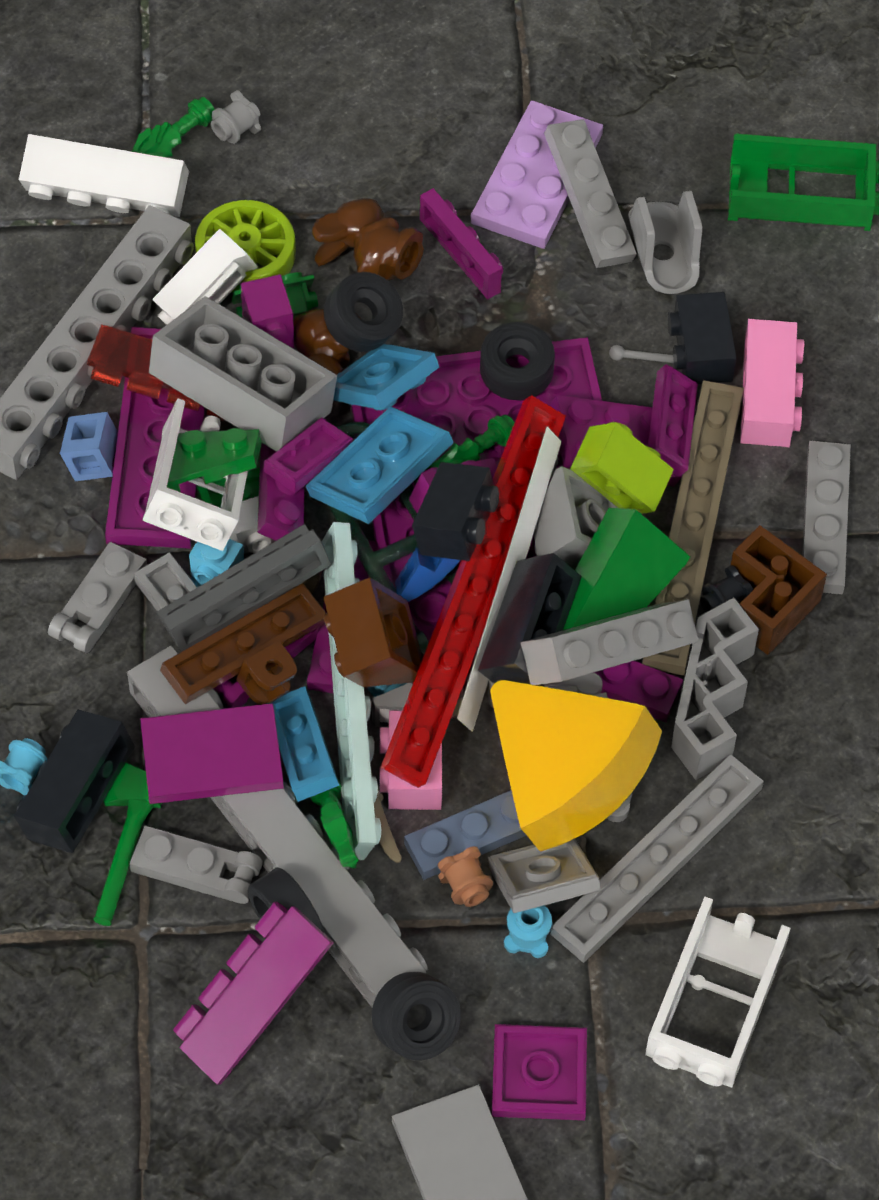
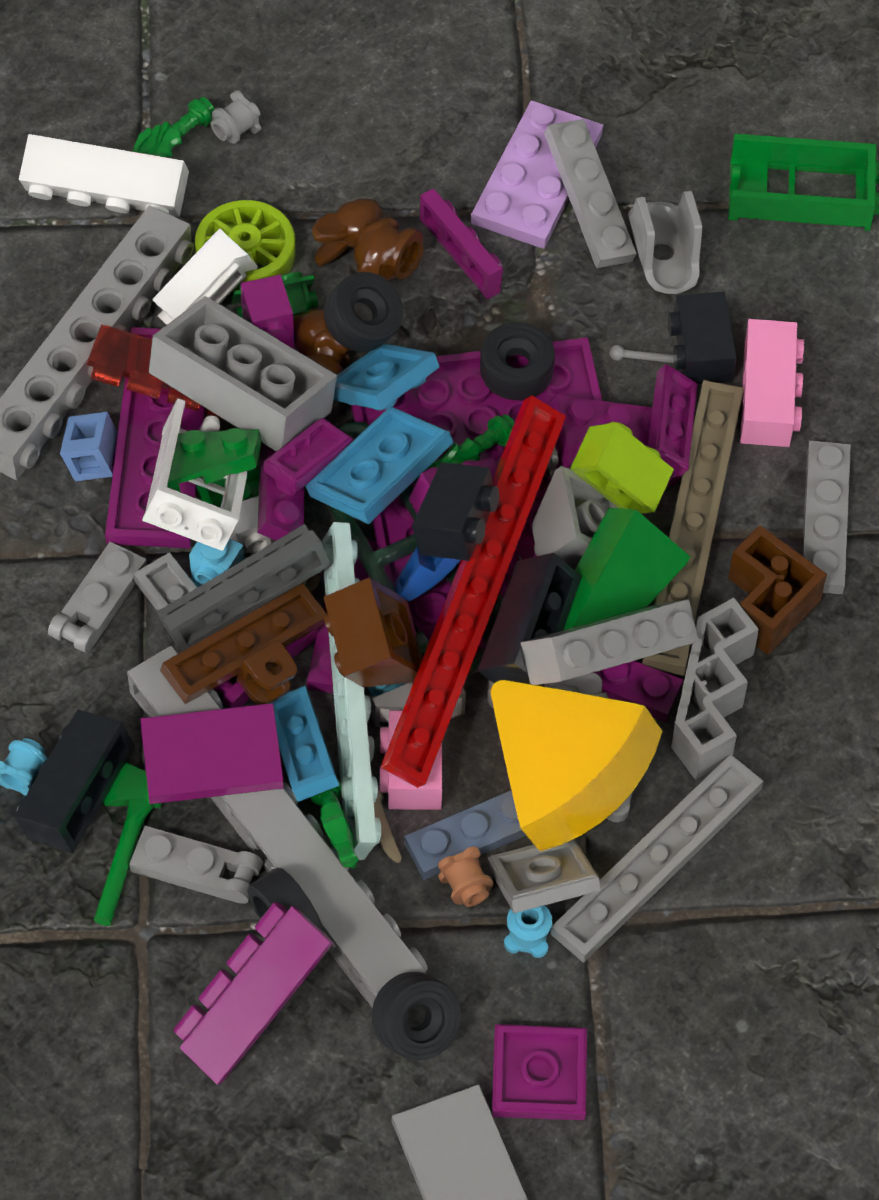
white sticker [457,426,561,732] -> none
white door [645,897,791,1088] -> none
black brick [700,565,754,613] -> none

